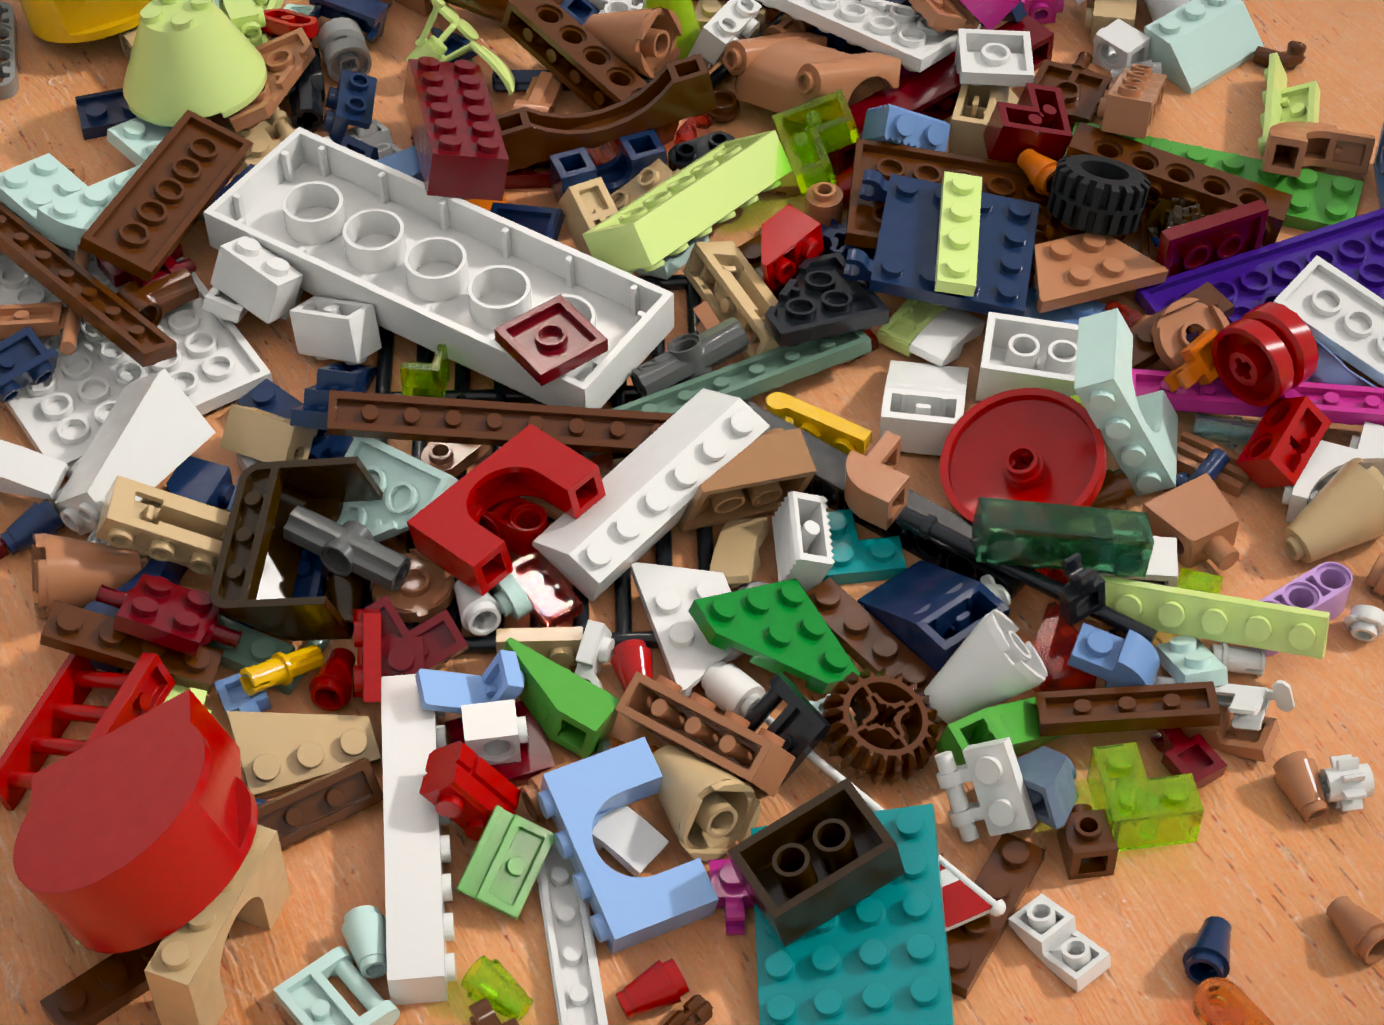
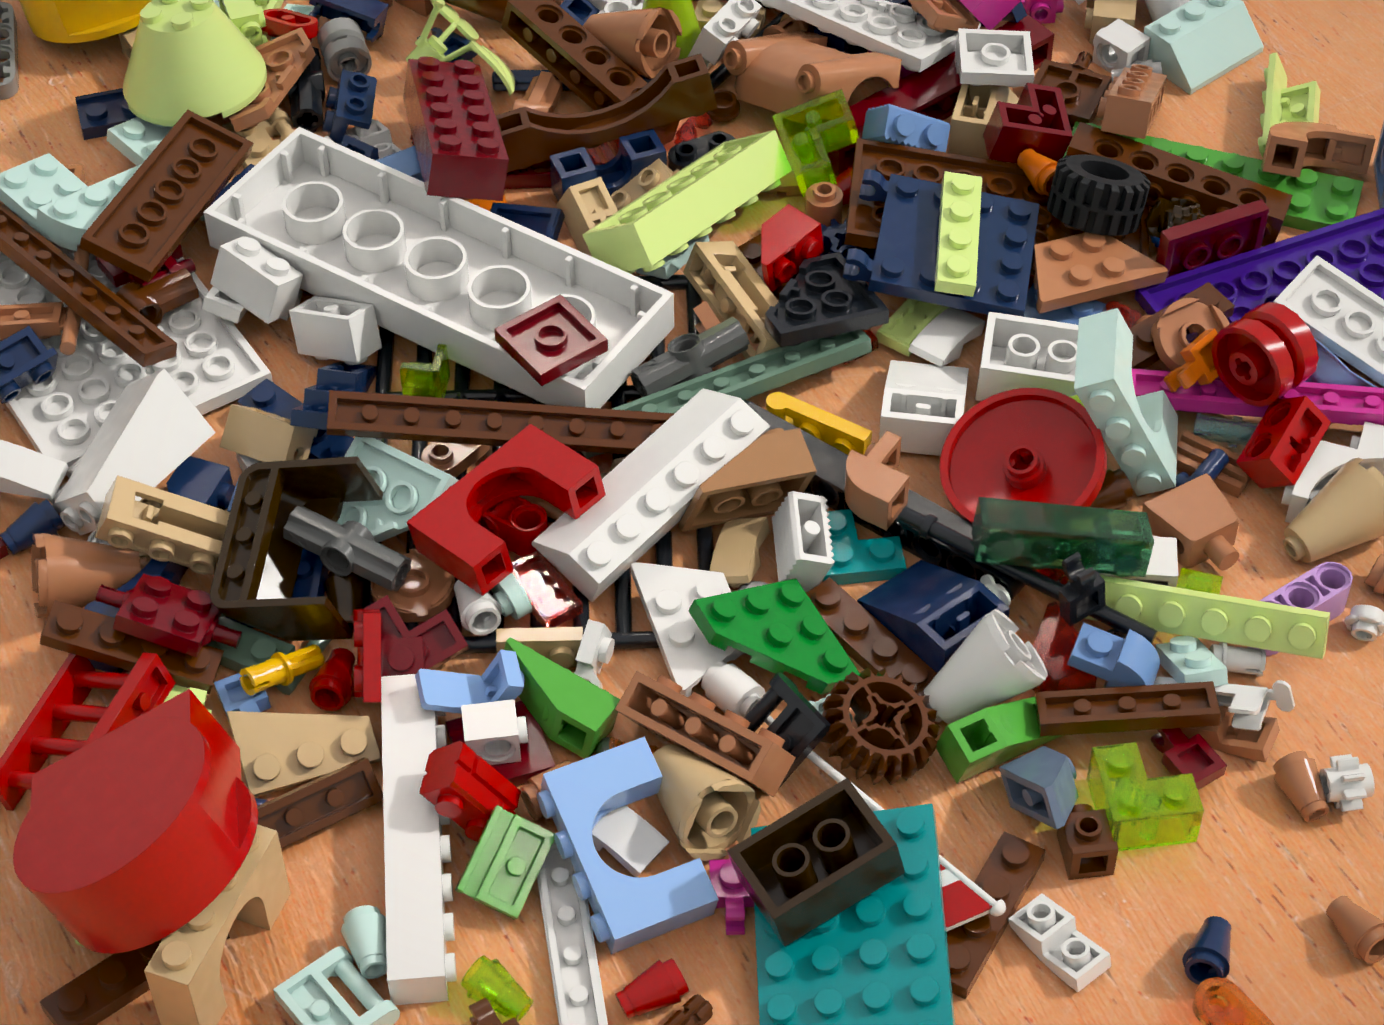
red cone [610,639,654,692] -> none
white plate [934,737,1037,842] -> none
reddish brown arm [1253,40,1307,69] -> none

